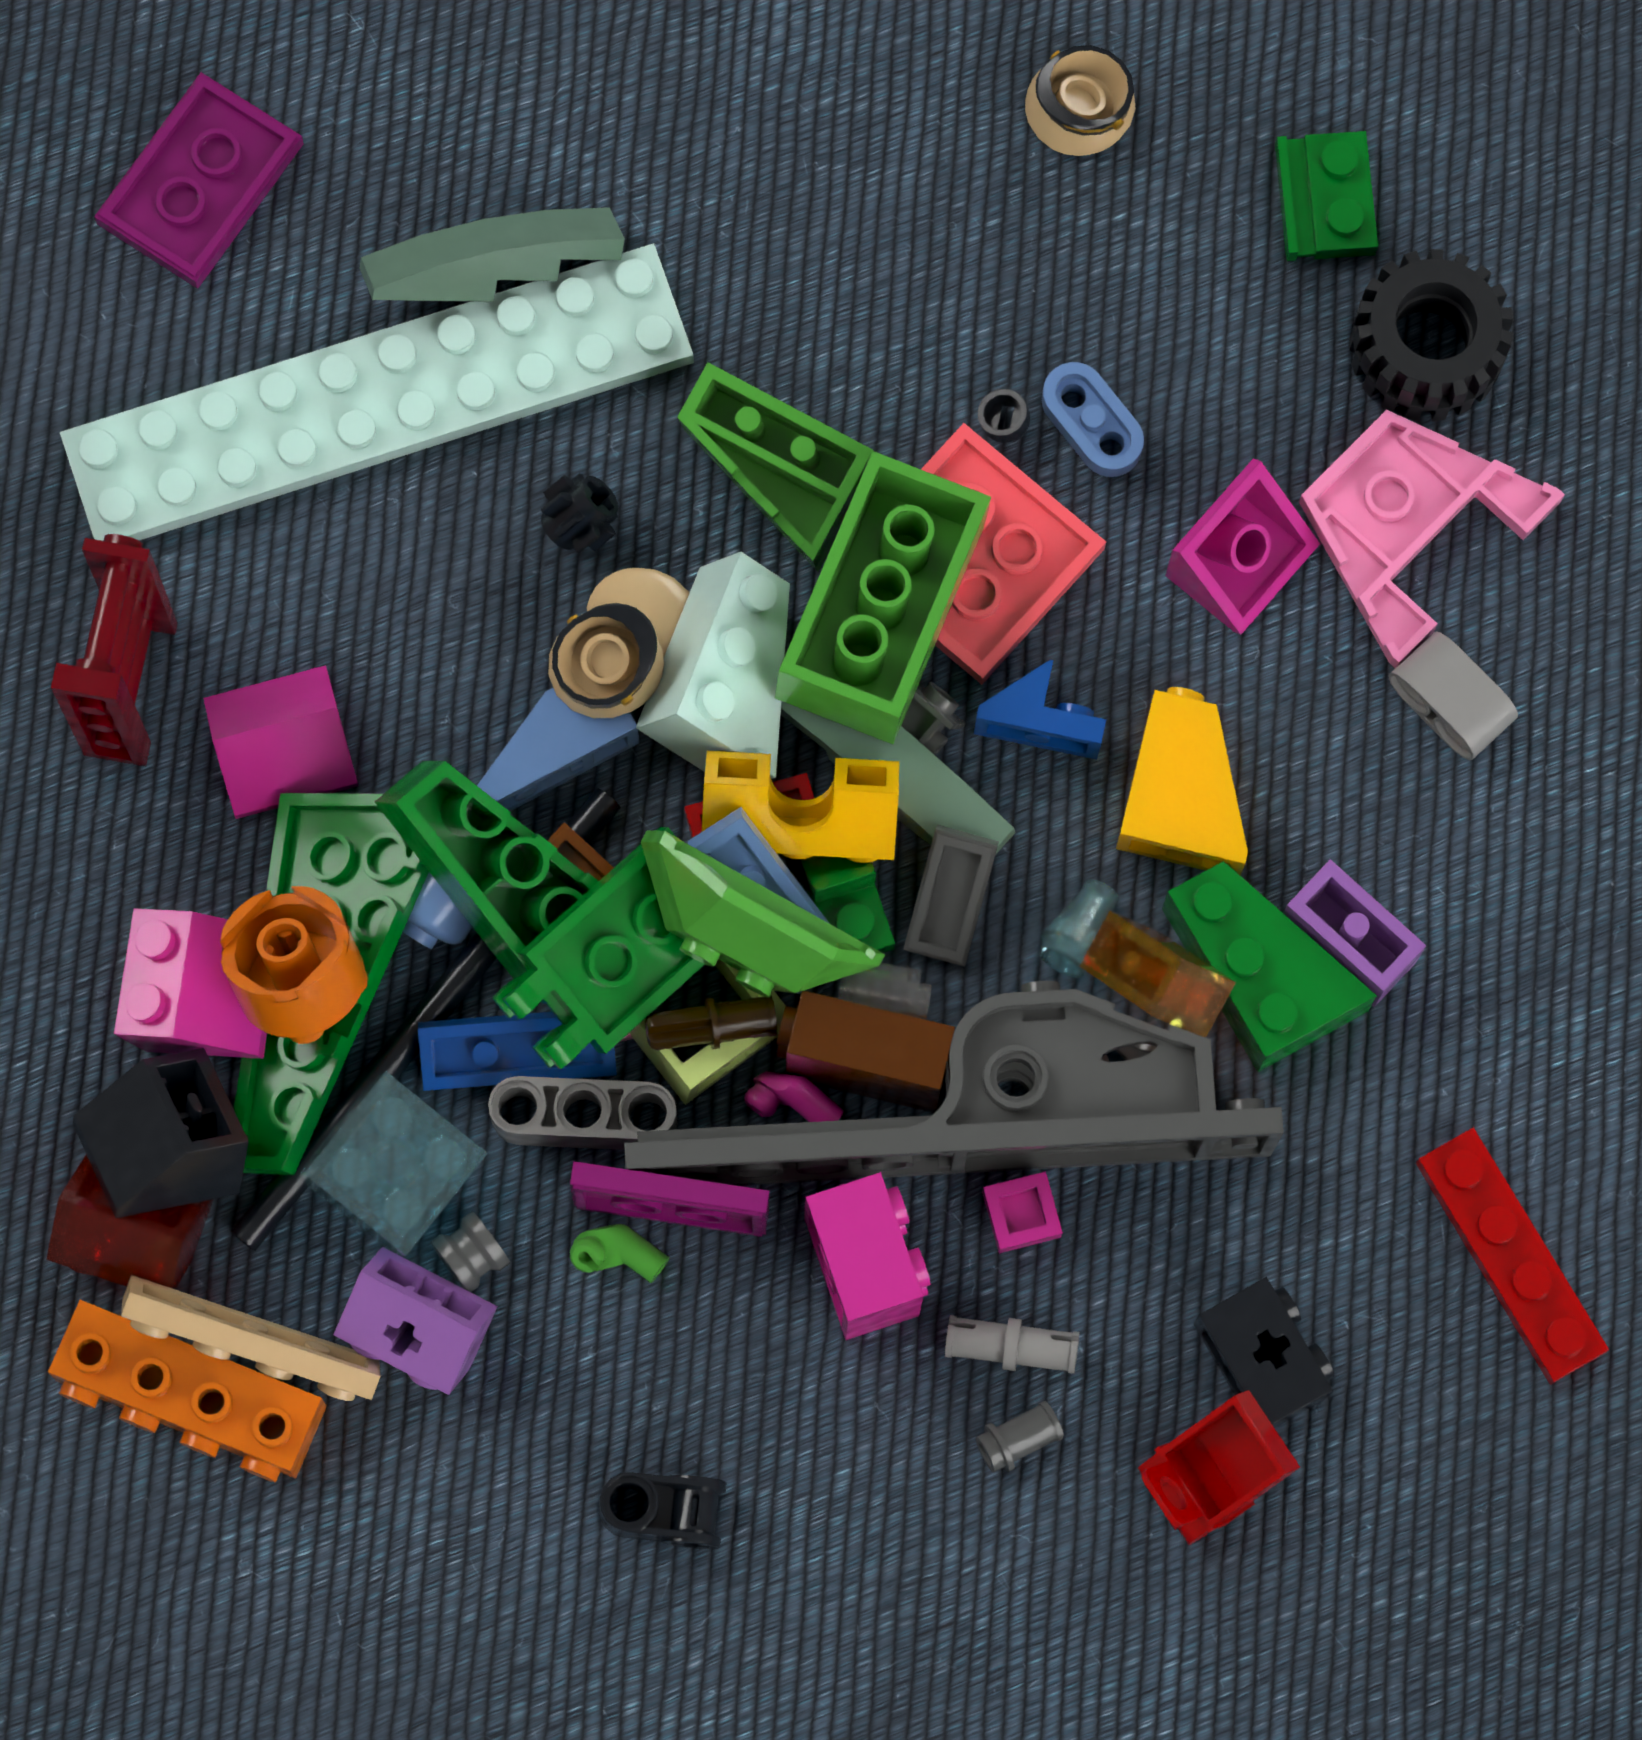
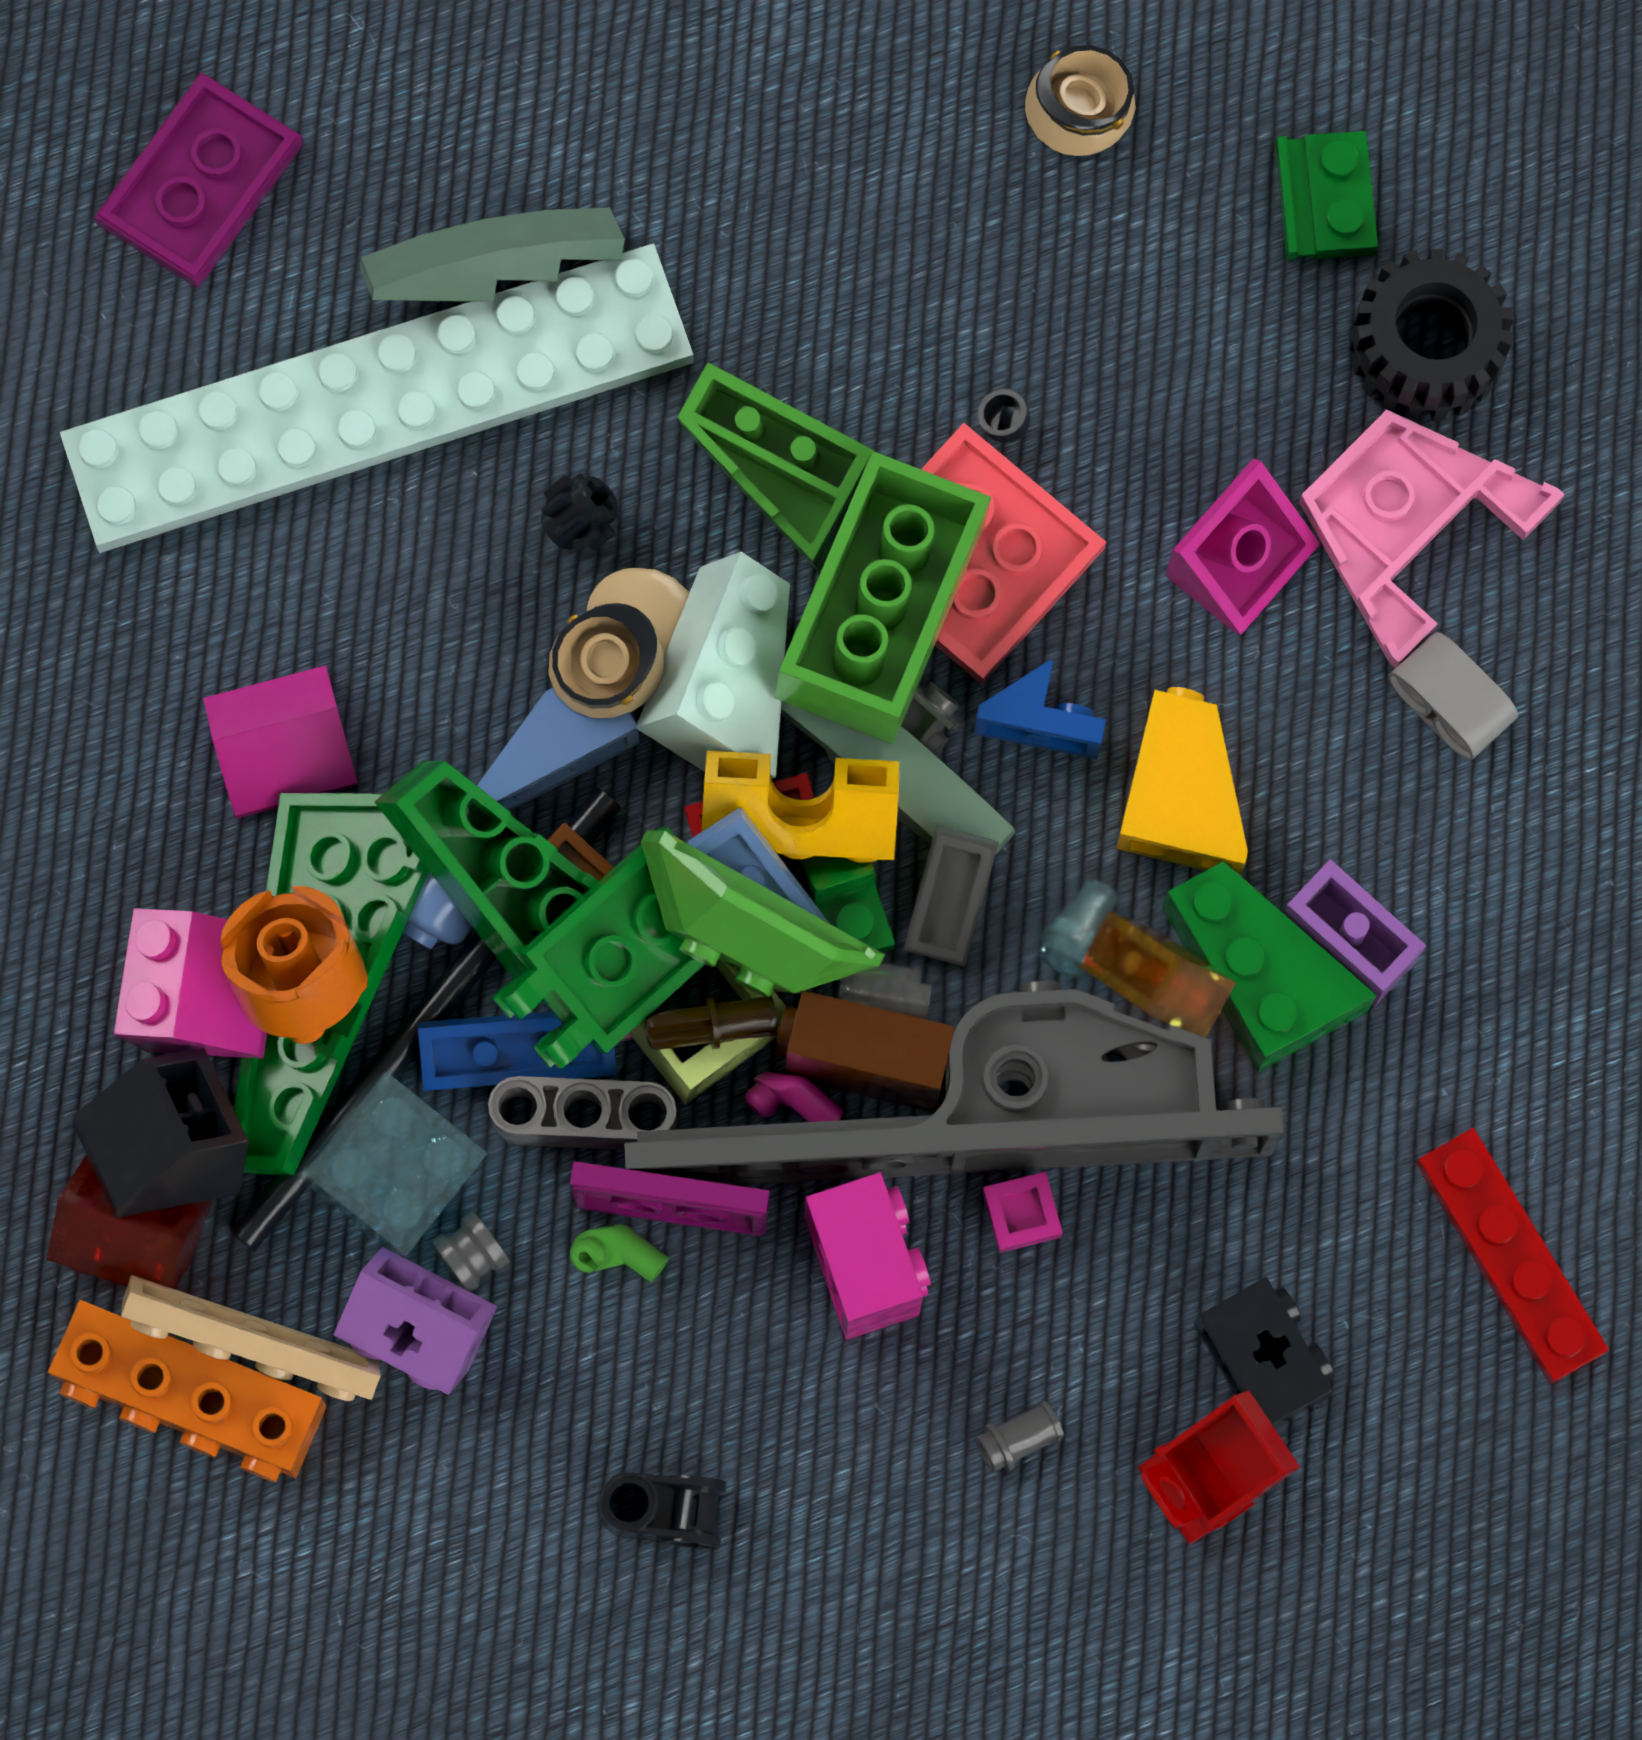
dark red fence [51,534,178,767] -> none
light grey pin [945,1315,1080,1374] -> none
medium blue plate [1042,362,1144,477] -> none

